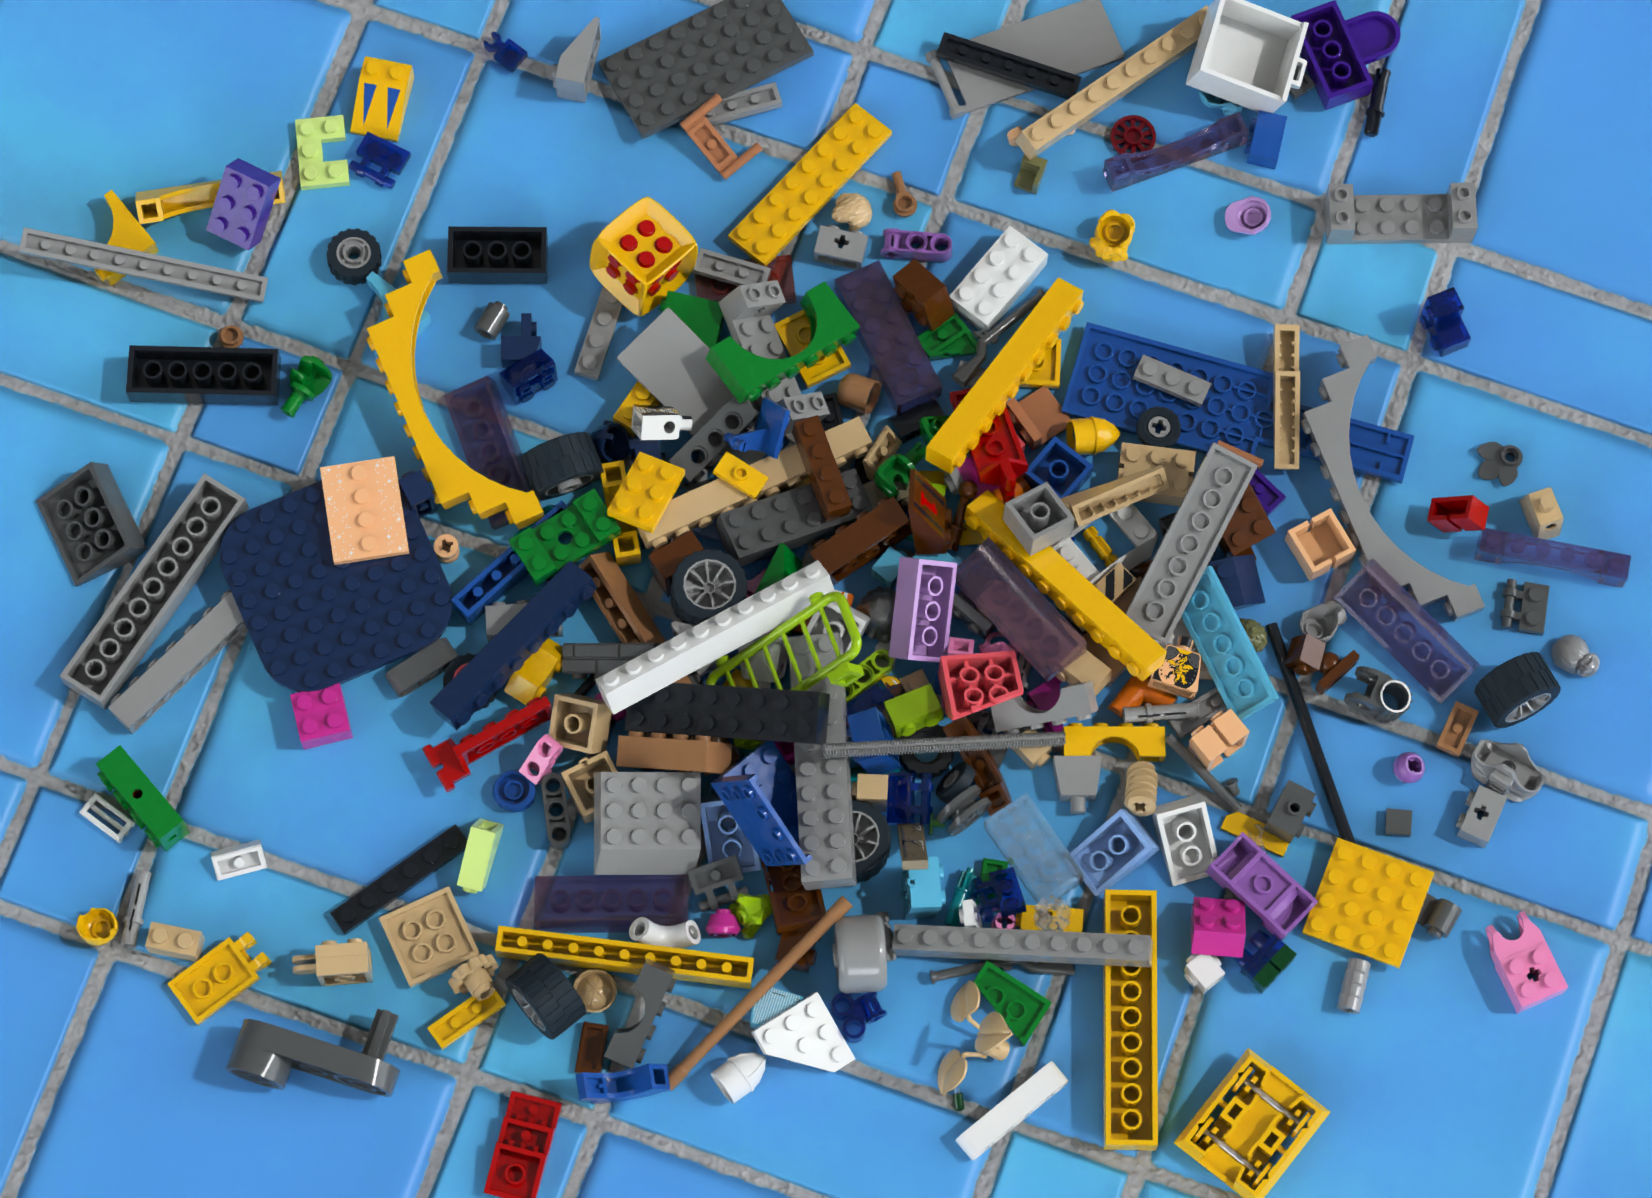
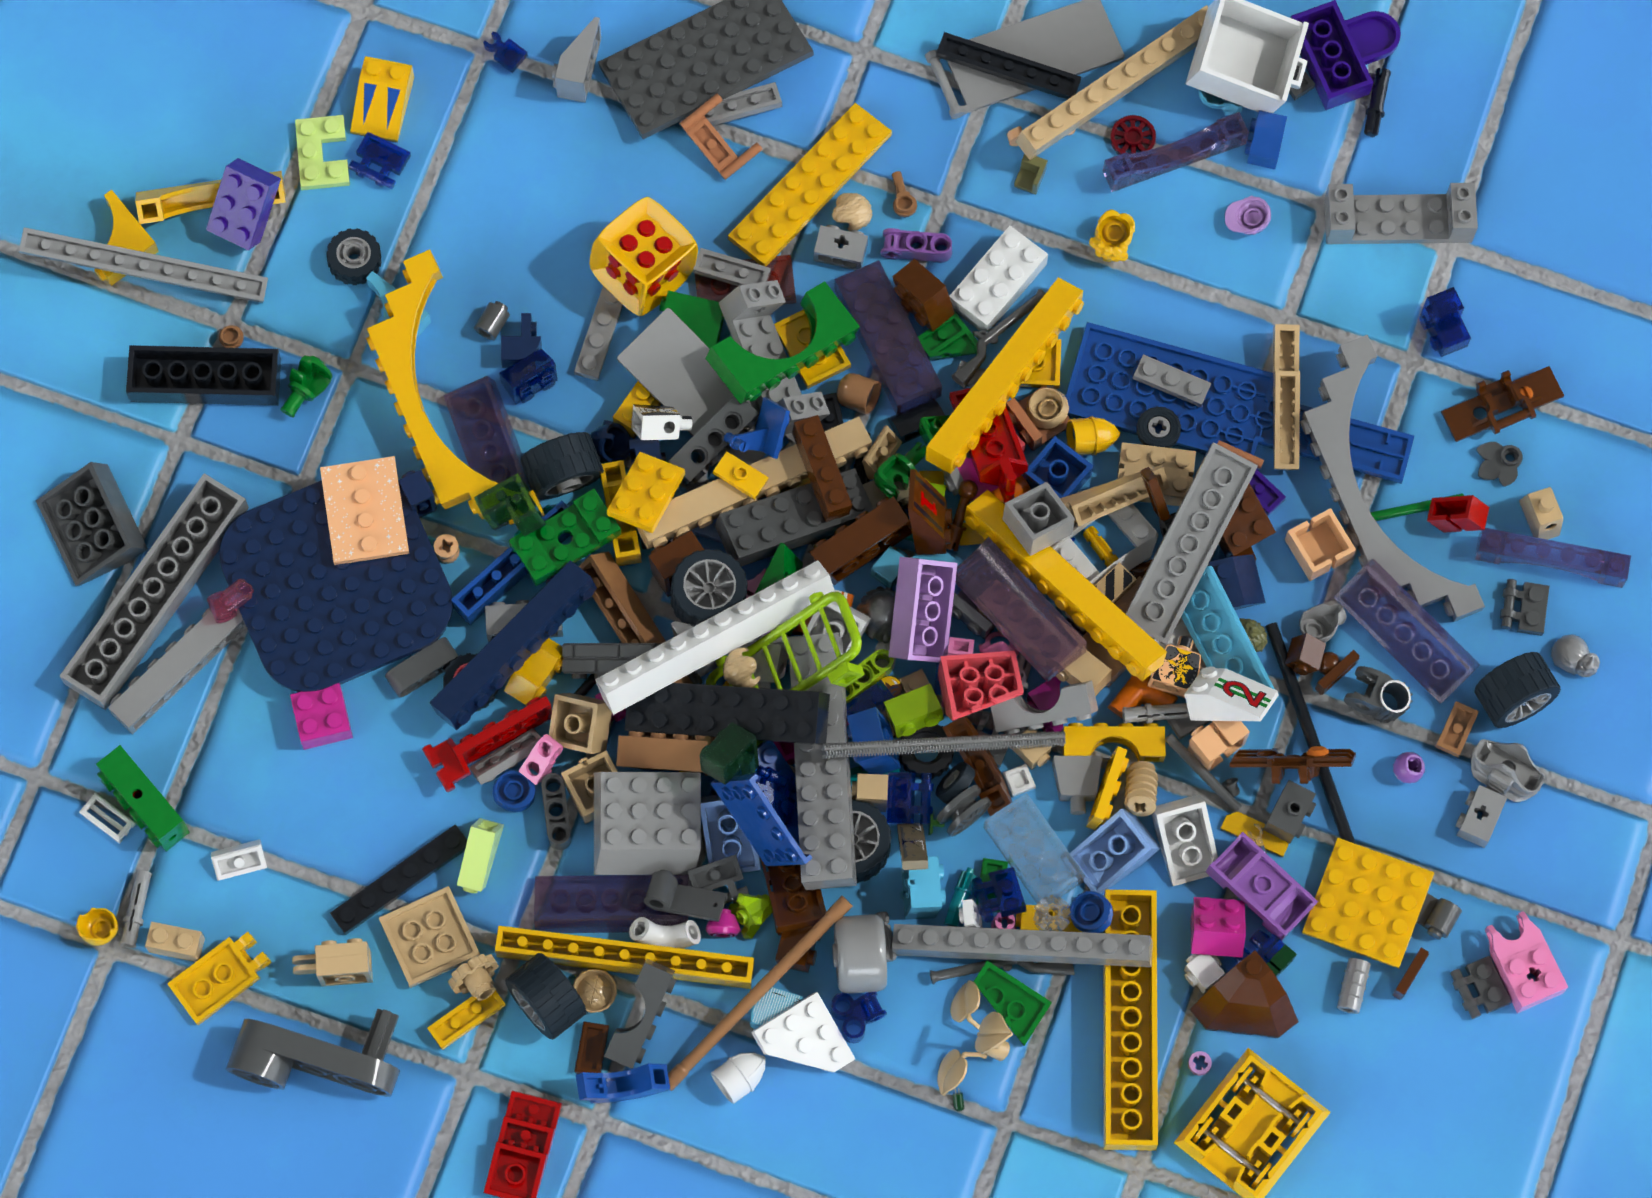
black brick [447,226,548,284] -> none
white beam [955,1061,1069,1161] -> none
dark grey tile [1385,808,1412,837] -> none
none -> clear pink piece [207,579,254,623]
none -> light grey plate [469,728,542,785]
none -> clear green brick [474,473,546,537]
none -> dark grey door [644,870,727,922]
none -> clear green brick [699,722,759,785]
none -> tan hair [723,647,761,688]
none -> clear blue plate [755,765,797,825]
none -> white tile [1003,764,1036,798]
none -> tan hat [1026,388,1069,429]
none -> blue piece [1070,891,1113,933]
none -> yellow plate [1086,746,1129,830]
none -> reddish brown tile [1140,467,1171,521]
none -> white slope [1184,667,1279,722]
none -> lavender bush [1188,1051,1212,1076]
none -> reddish brown brick [1190,950,1299,1038]
none -> reddish brown piece [1230,746,1356,784]
none -> green bar [1370,493,1464,521]
none -> reddish brown tile [1392,947,1429,1000]
none -> reddish brown piece [1441,366,1564,442]
none -> dark grey plate [1450,956,1512,1019]

